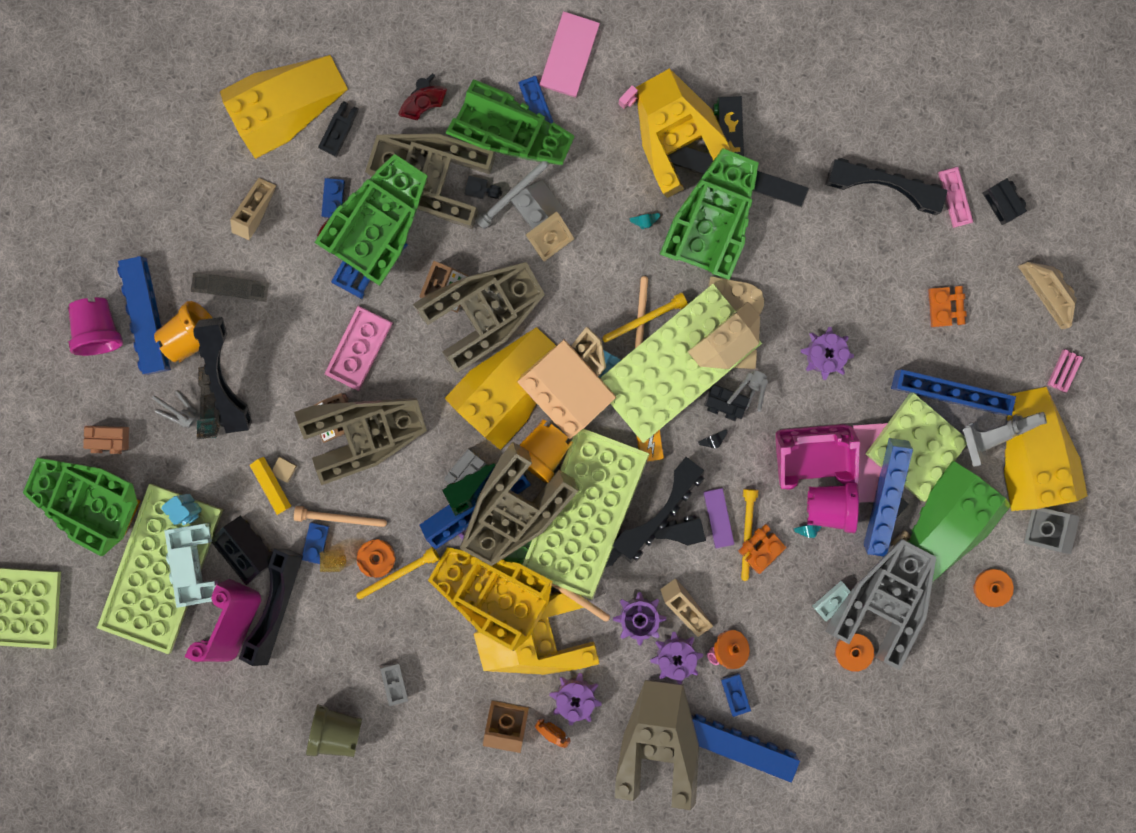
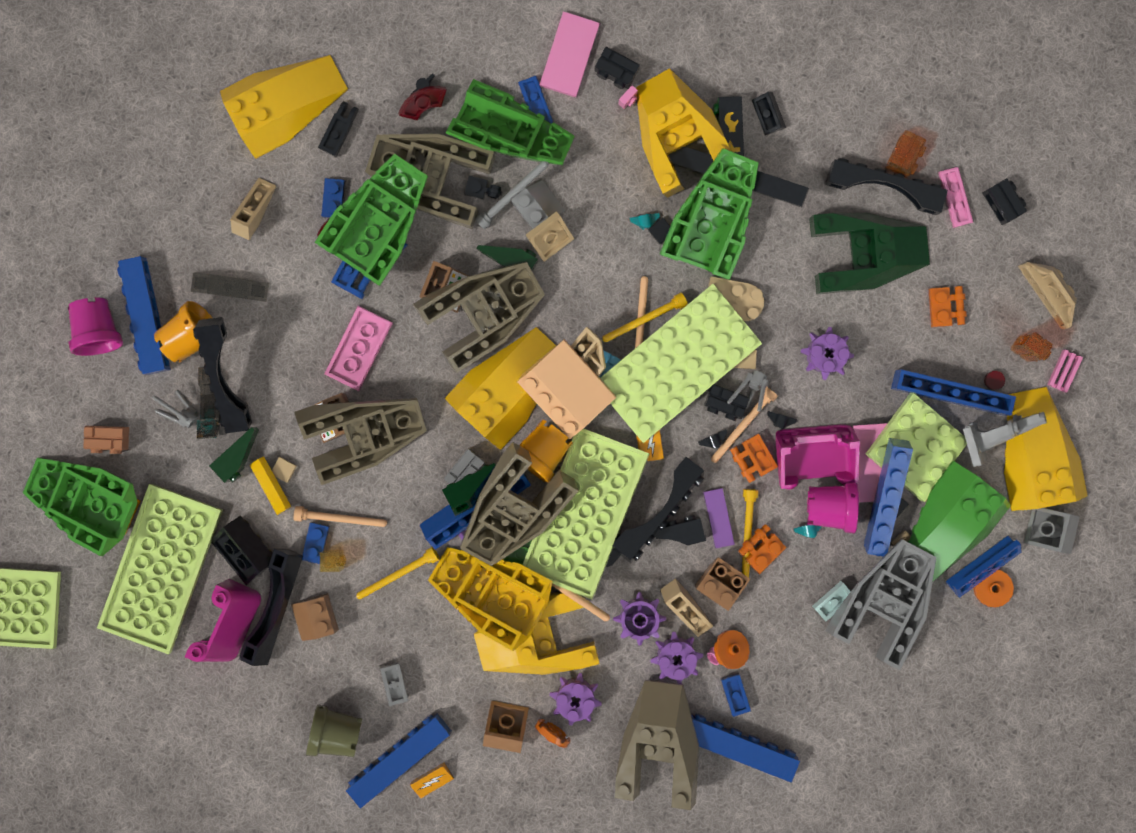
medium azure brick [161,494,202,526] -> none
light aqua bracket [164,523,219,608] -> none
orange plate [357,539,396,578] -> none
tan wedge [687,302,760,369] -> none
orange plate [835,633,874,672] -> none
none -> dark green slope [209,427,259,483]
none -> medium nougat slope [291,593,339,641]
none -> blue brick [346,713,452,809]
none -> light orange slope [410,762,454,798]
none -> dark green slope [476,245,538,271]
none -> black brick [595,47,640,89]
none -> black tile [648,217,670,245]
none -> medium nougat slope [695,557,750,611]
none -> light nougat piece [711,386,778,463]
none -> orange plate [730,434,778,483]
none -> black slope [752,91,786,136]
none -> black piece [767,411,797,429]
none -> dark green wedge [809,213,930,295]
none -> clear orange brick [885,130,927,178]
none -> blue fence [946,536,1022,598]
none -> dark red tile [984,371,1005,390]
none -> clear orange brick [1011,332,1053,362]

